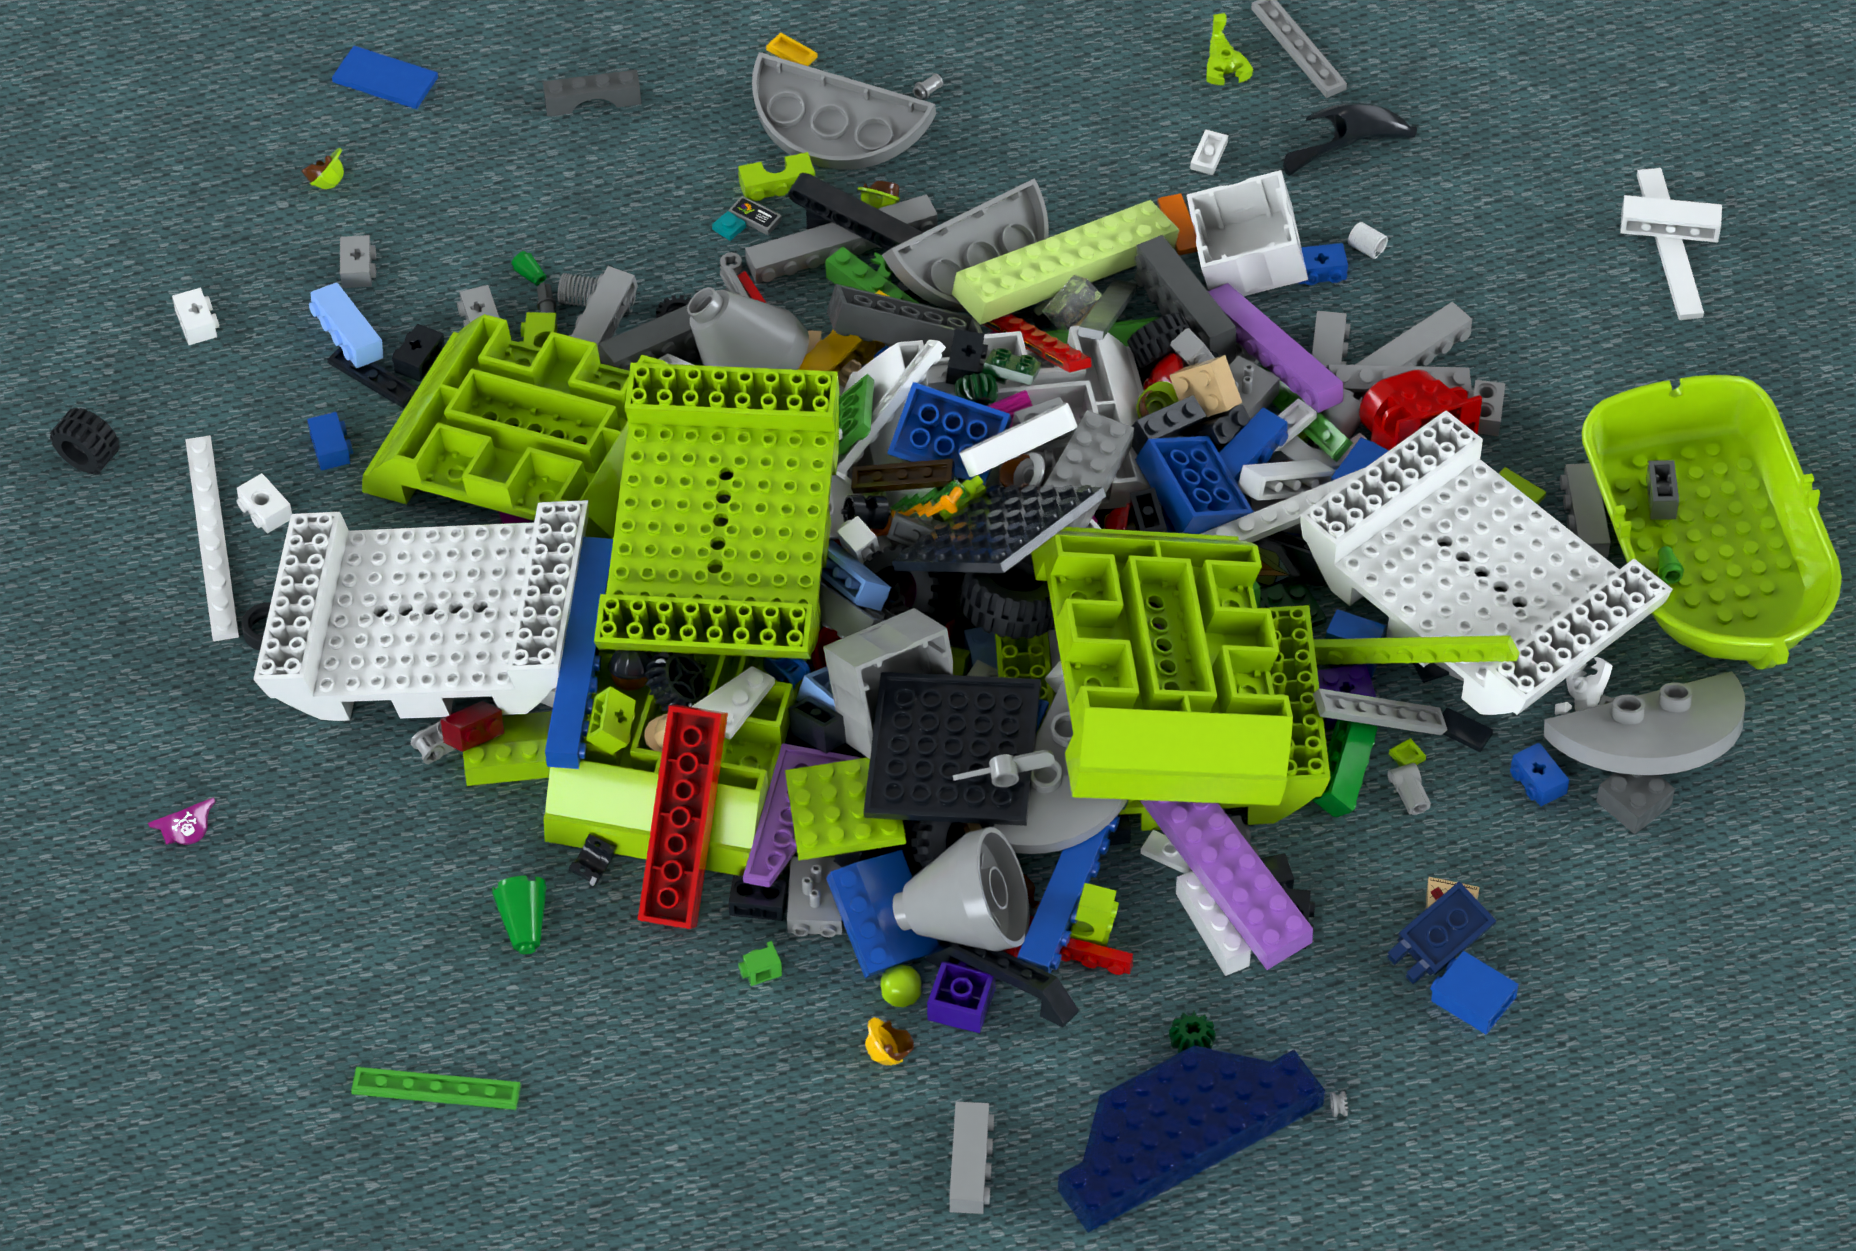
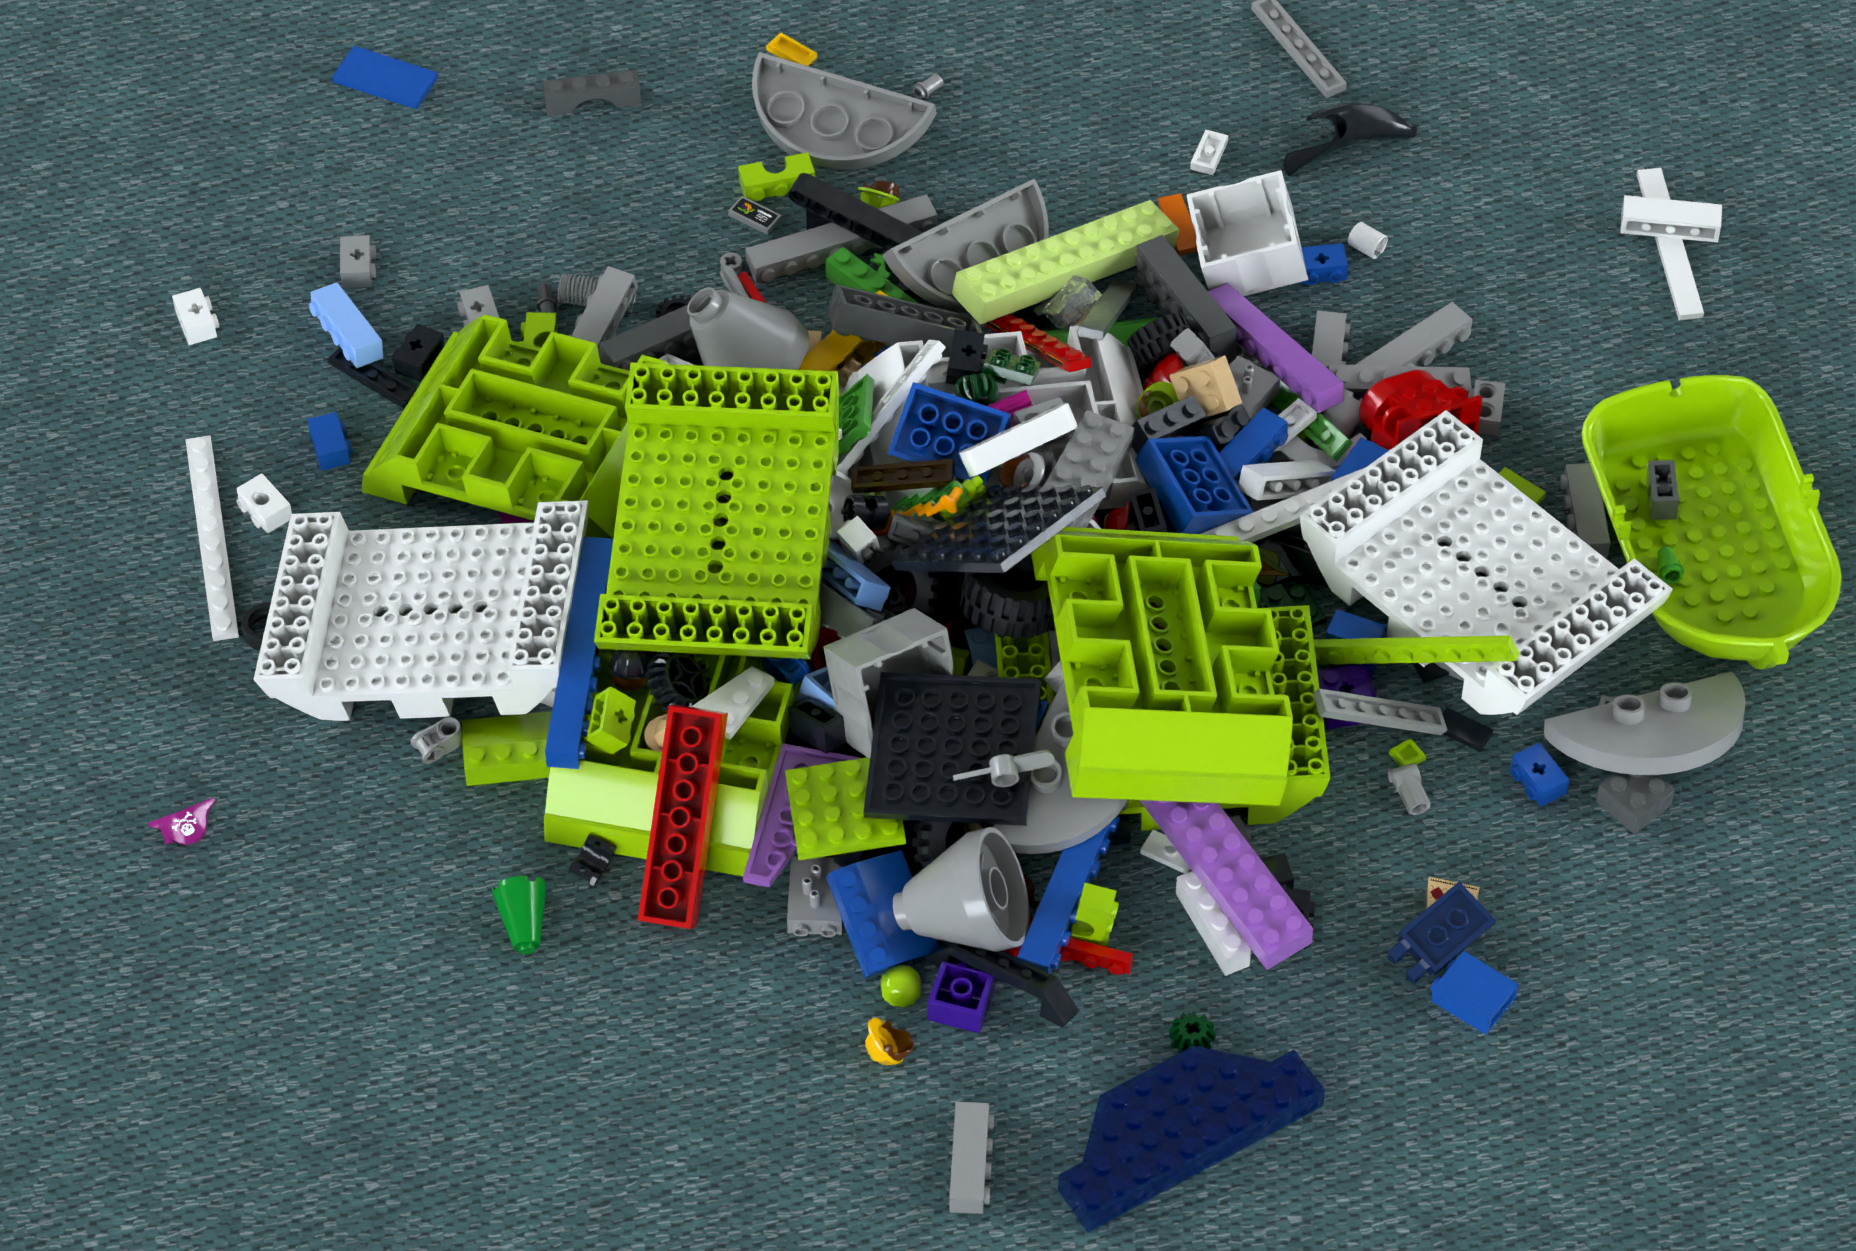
black tyre [50,407,120,474] -> none
lime piece [301,148,344,189] -> none
bright green tile [351,1067,521,1110] -> none
dark red brick [440,701,504,752] -> none
green cone [511,251,547,286] -> none
teal plate [712,211,746,241] -> none
black brick [728,875,787,921] -> none
bright green brick [738,941,782,986] -> none
lime animal [1206,13,1253,85] -> none
green brick [1313,719,1378,817] -> none
light grey bush [1330,1091,1348,1117] -> none
white animal [1555,657,1612,715] -> none

